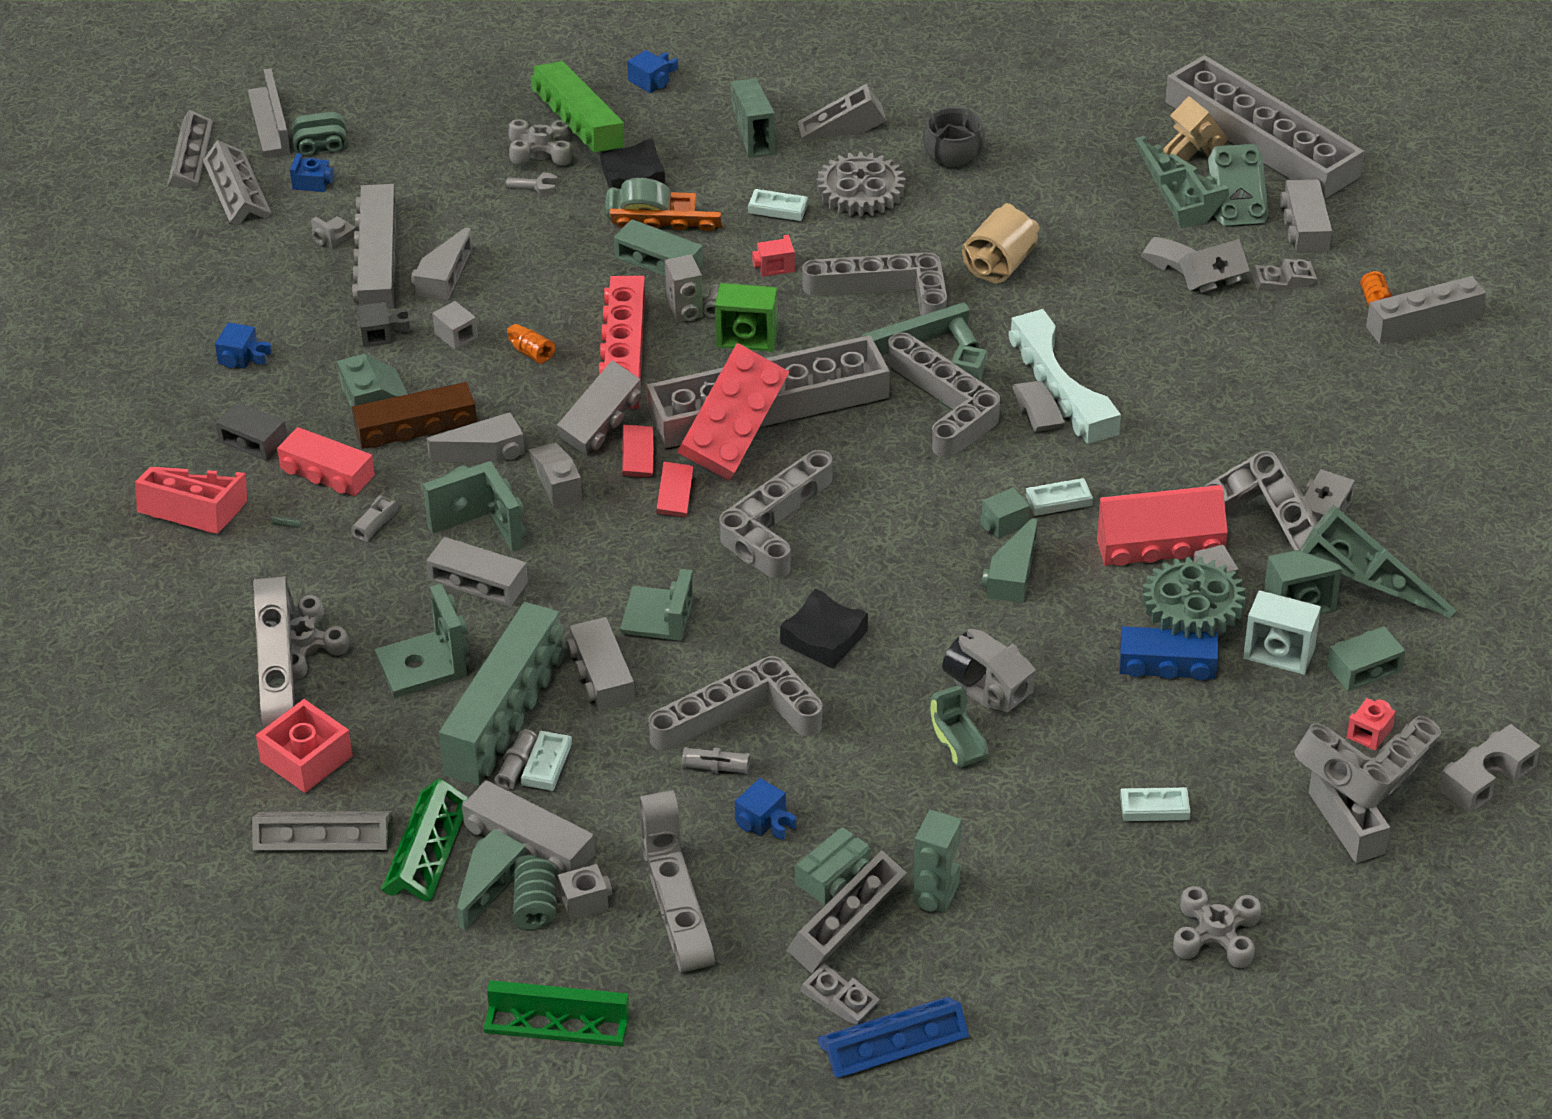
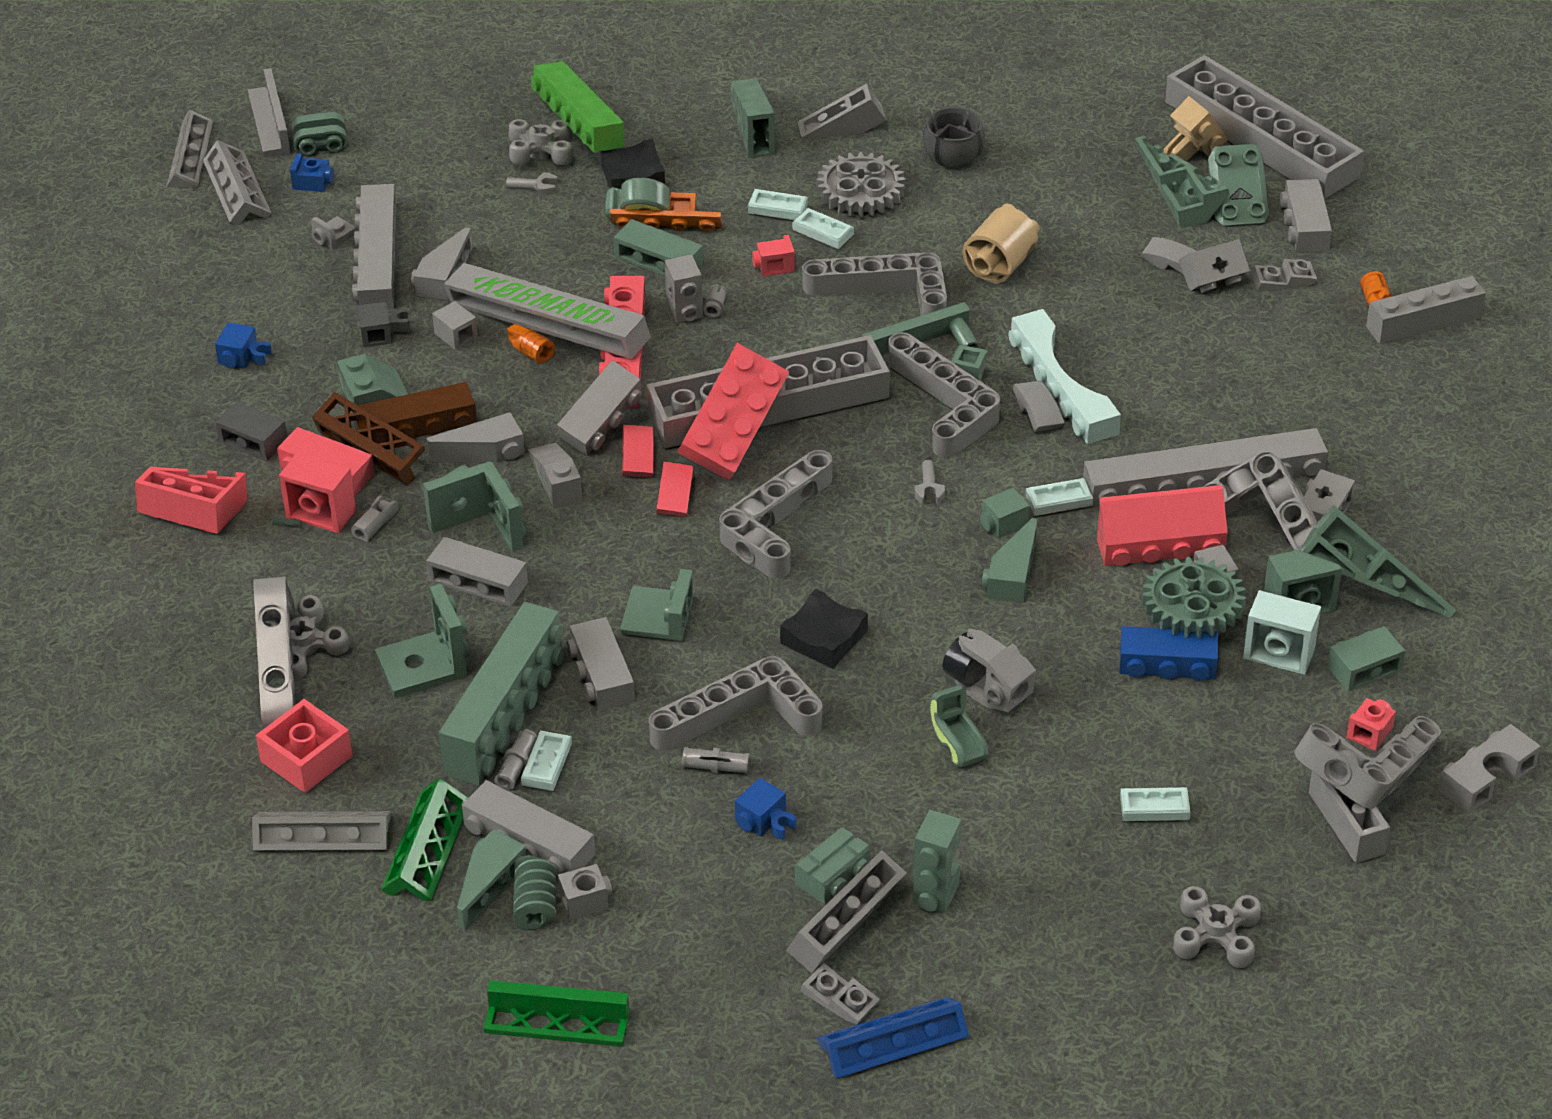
blue brick [627,50,678,93] -> none
light grey beam [639,790,715,973] -> none
bright green brick [715,283,778,352] -> none
none -> coral brick [279,452,356,533]
none -> reddish brown fence [312,392,425,485]
none -> light grey brick [444,263,651,359]
none -> light aqua plate [792,208,854,249]
none -> light grey bar [914,460,945,505]
none -> light grey brick [1083,428,1328,506]

